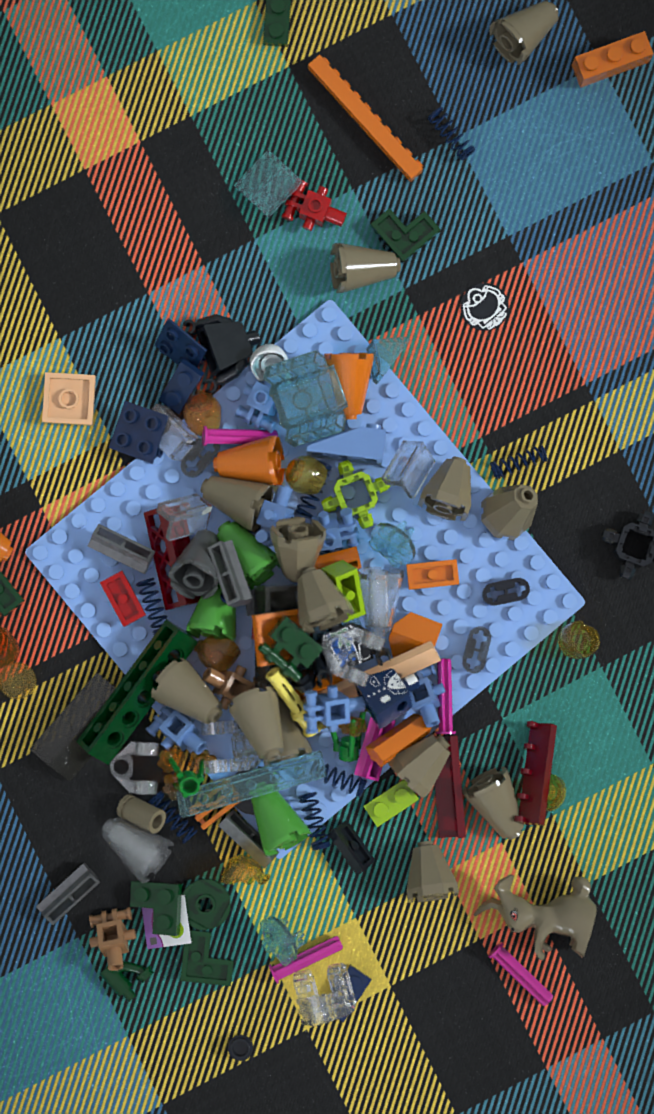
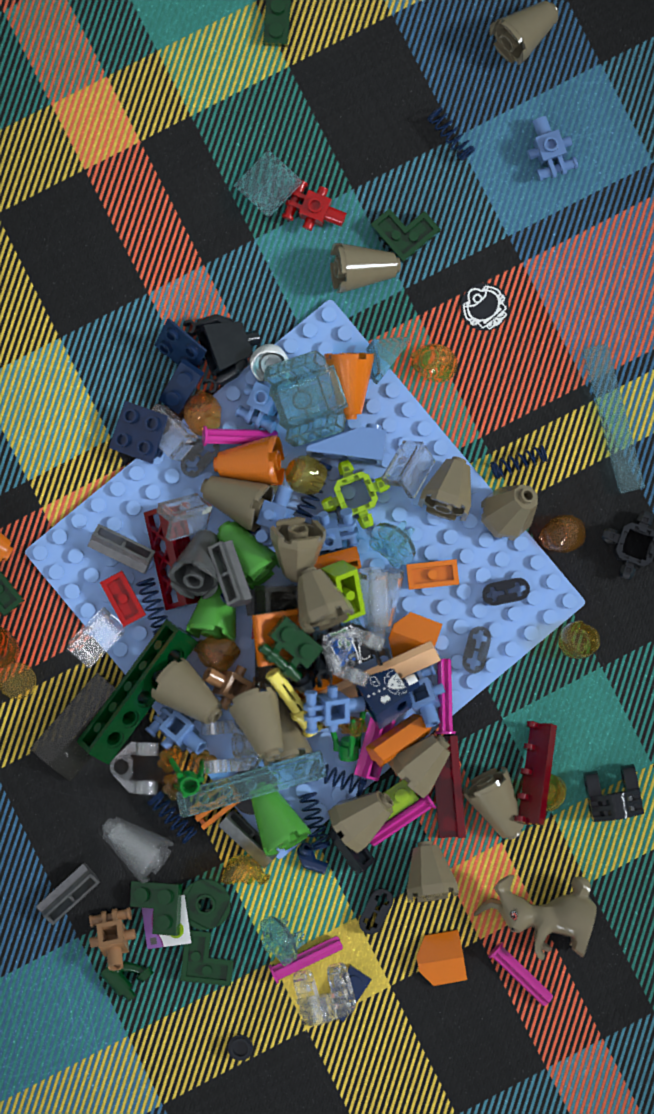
light nougat plate [42,372,96,426] -> none
dark tan piece [117,794,166,834] -> none
orange piece [308,55,423,182] -> none
orange brick [572,31,654,88] -> none
none -> clear panel [67,607,126,669]
none -> dark blue arm [297,842,328,875]
none -> dark tan cone [328,791,394,853]
none -> black beam [359,888,393,935]
none -> dark pink axle [370,795,437,846]
none -> clear yellow hair [411,343,457,383]
none -> orange slope [416,929,467,986]
none -> medium blue piece [527,116,578,181]
none -> clear orange hair [539,515,586,553]
none -> clear light blue tile [582,343,645,494]
none -> black piece [583,764,644,822]

